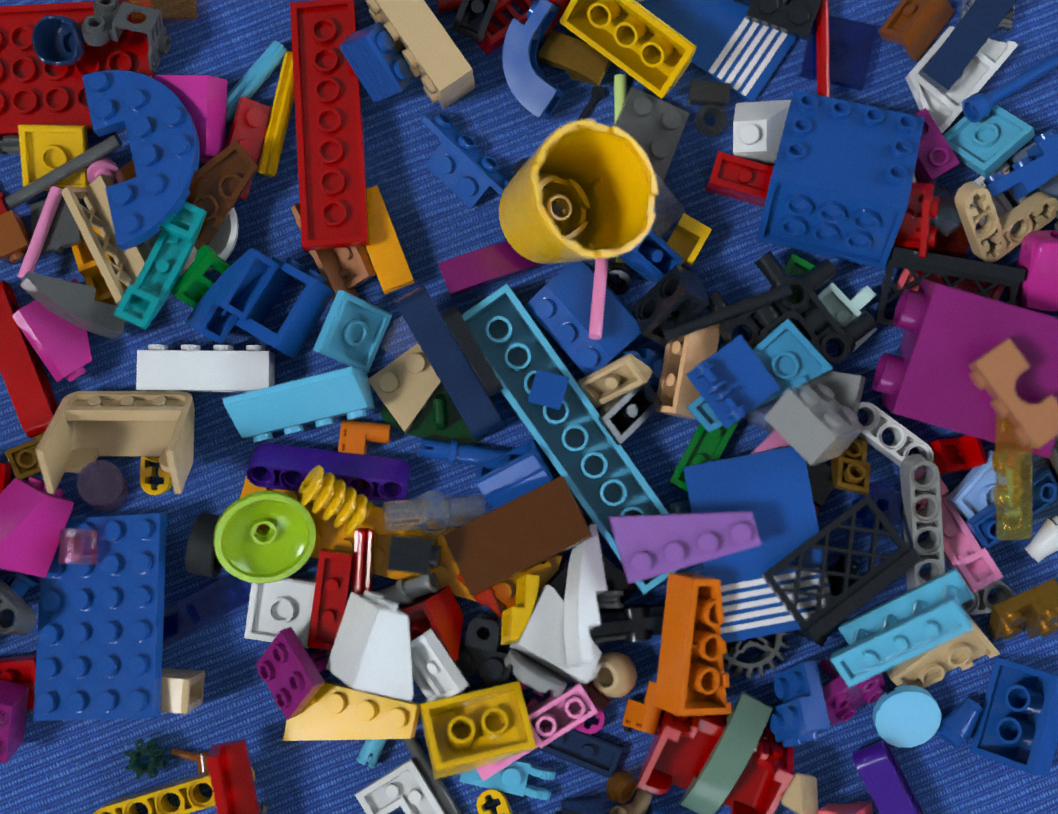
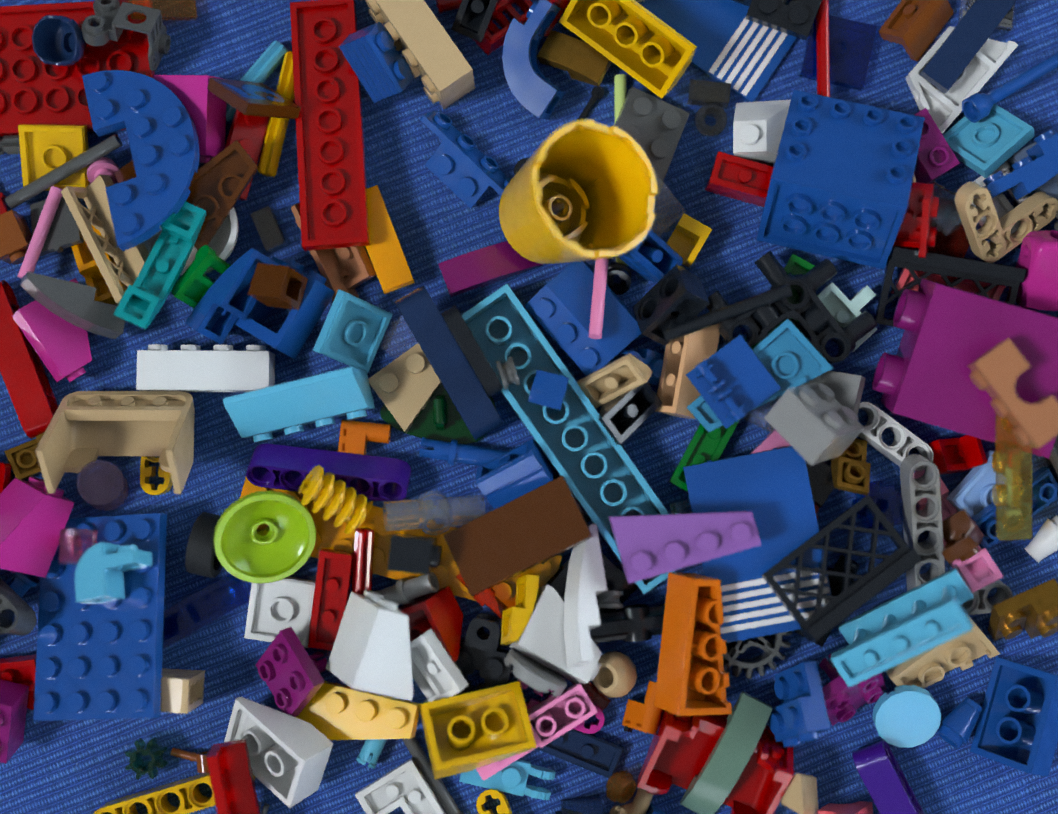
none -> medium azure brick [75,542,153,604]
none -> reddish brown tile [207,78,301,119]
none -> white slope [224,696,333,808]
none -> reddish brown brick [248,263,308,310]
none -> clear smoke piece [250,206,288,254]
none -> dark grey bush [495,356,521,390]
none -> reddish brown bracket [941,509,984,563]

